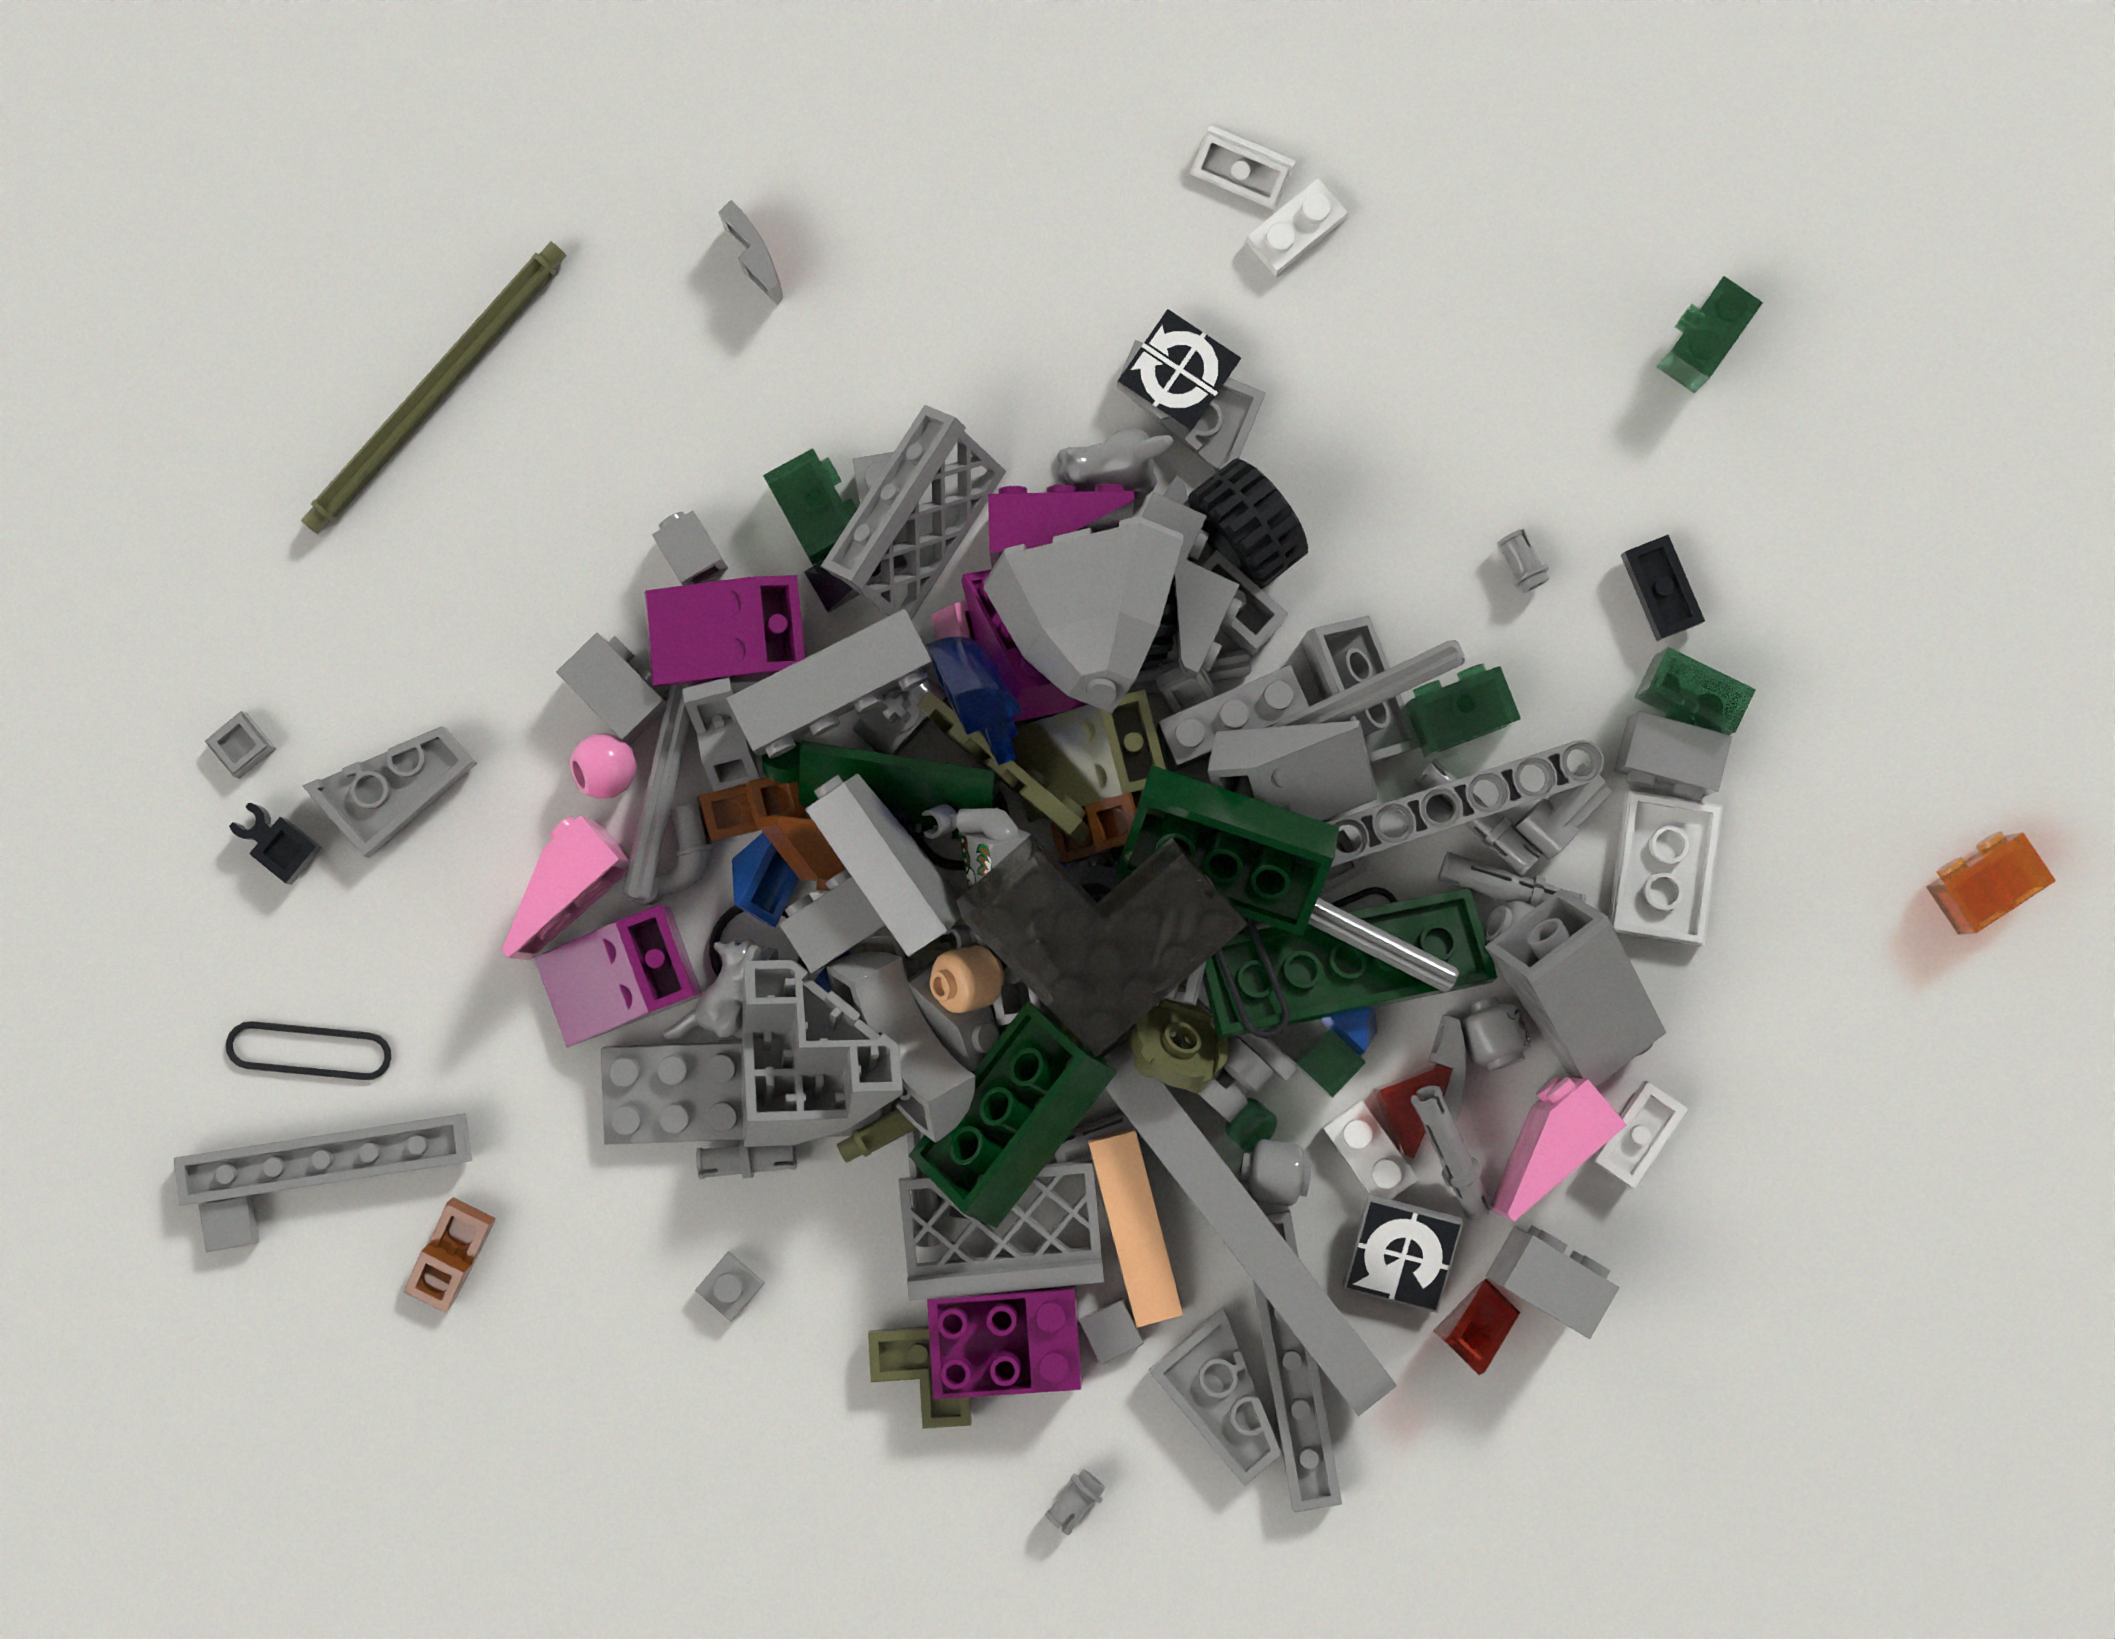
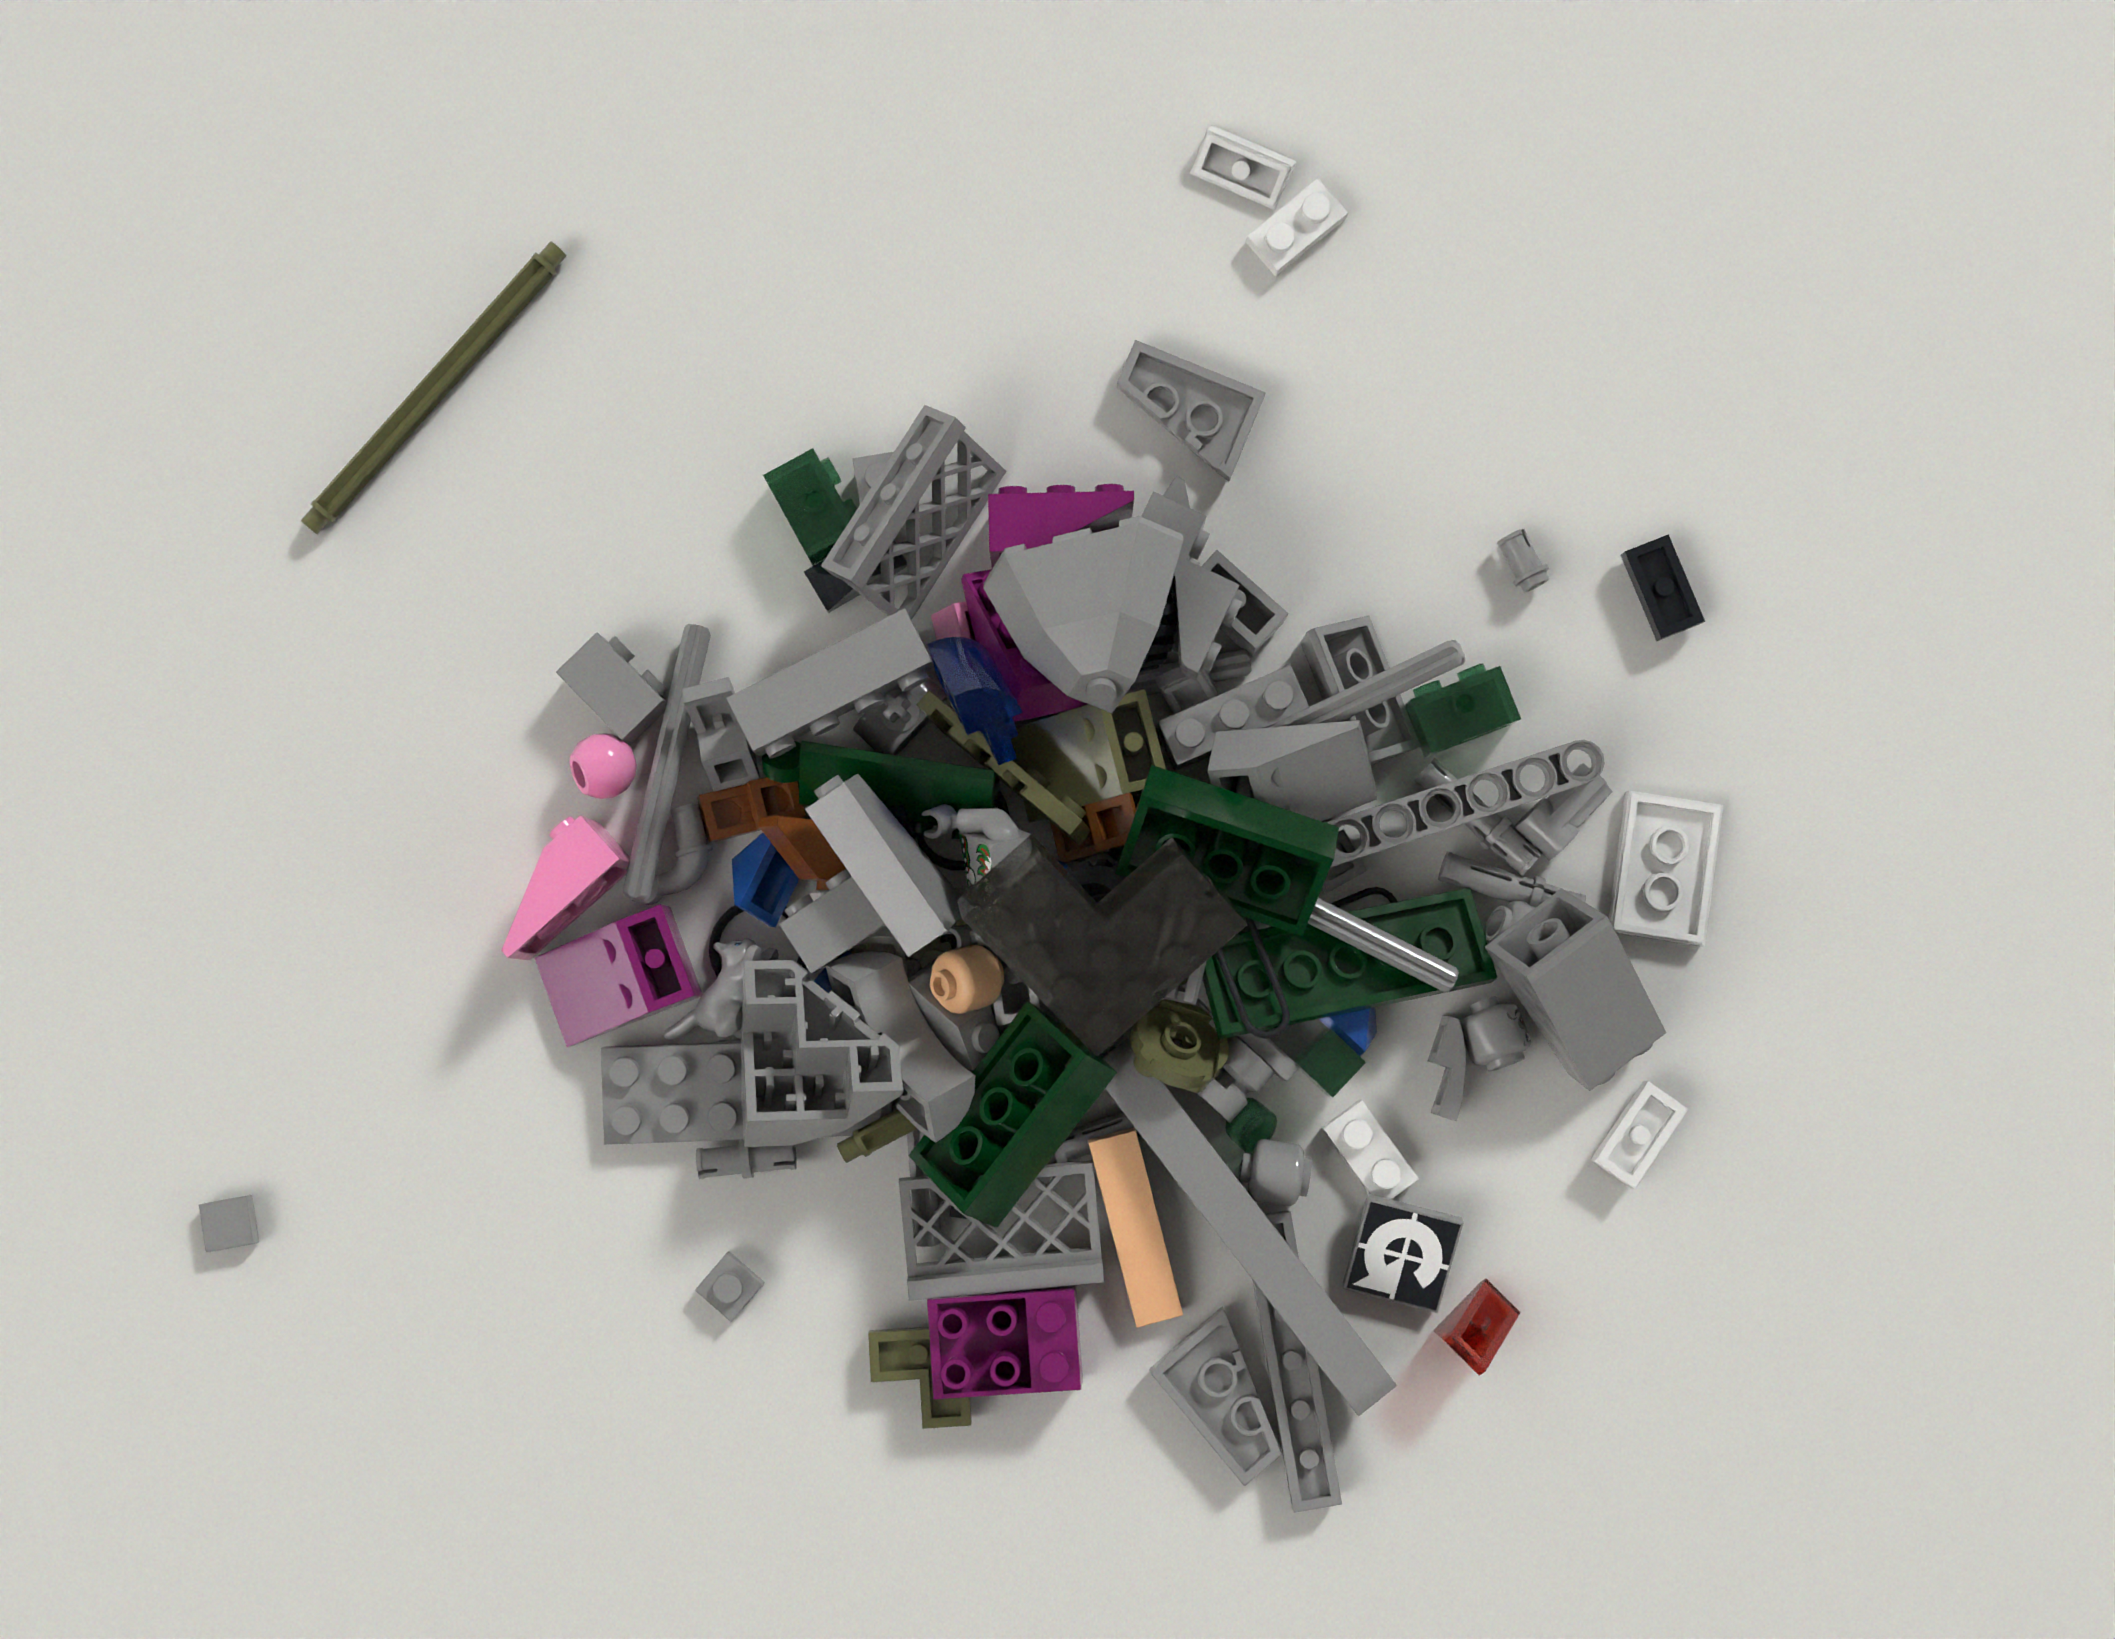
light grey plate [174,1113,472,1206] -> none
light grey tile [205,711,276,779] -> none
black piece [226,1021,392,1080] -> none
black plate [229,803,322,885] -> none
light grey wing [302,726,477,858] -> none
slope [403,1197,496,1313] -> none
magenta slope [644,575,805,687] -> none
light grey brick [652,510,728,585] -> none
light grey slope [718,200,783,304] -> none
light grey pin [1045,1469,1106,1535] -> none
light grey animal [1057,428,1173,499] -> none
light grey tile [1079,1298,1144,1365] -> none
sticker [1118,309,1241,431] -> none
black tyre [1188,458,1309,589] -> none
clear red slope [1373,1064,1452,1159] -> none
light grey pin [1411,1086,1494,1220] -> none
light grey brick [1486,1225,1620,1339] -> none
bright pink slope [1492,1076,1627,1222] -> none
light grey brick [1614,711,1732,801] -> none
clear green brick [1634,647,1756,735] -> none
clear green brick [1656,276,1763,393] -> none
clear orange brick [1926,831,2056,935] -> none

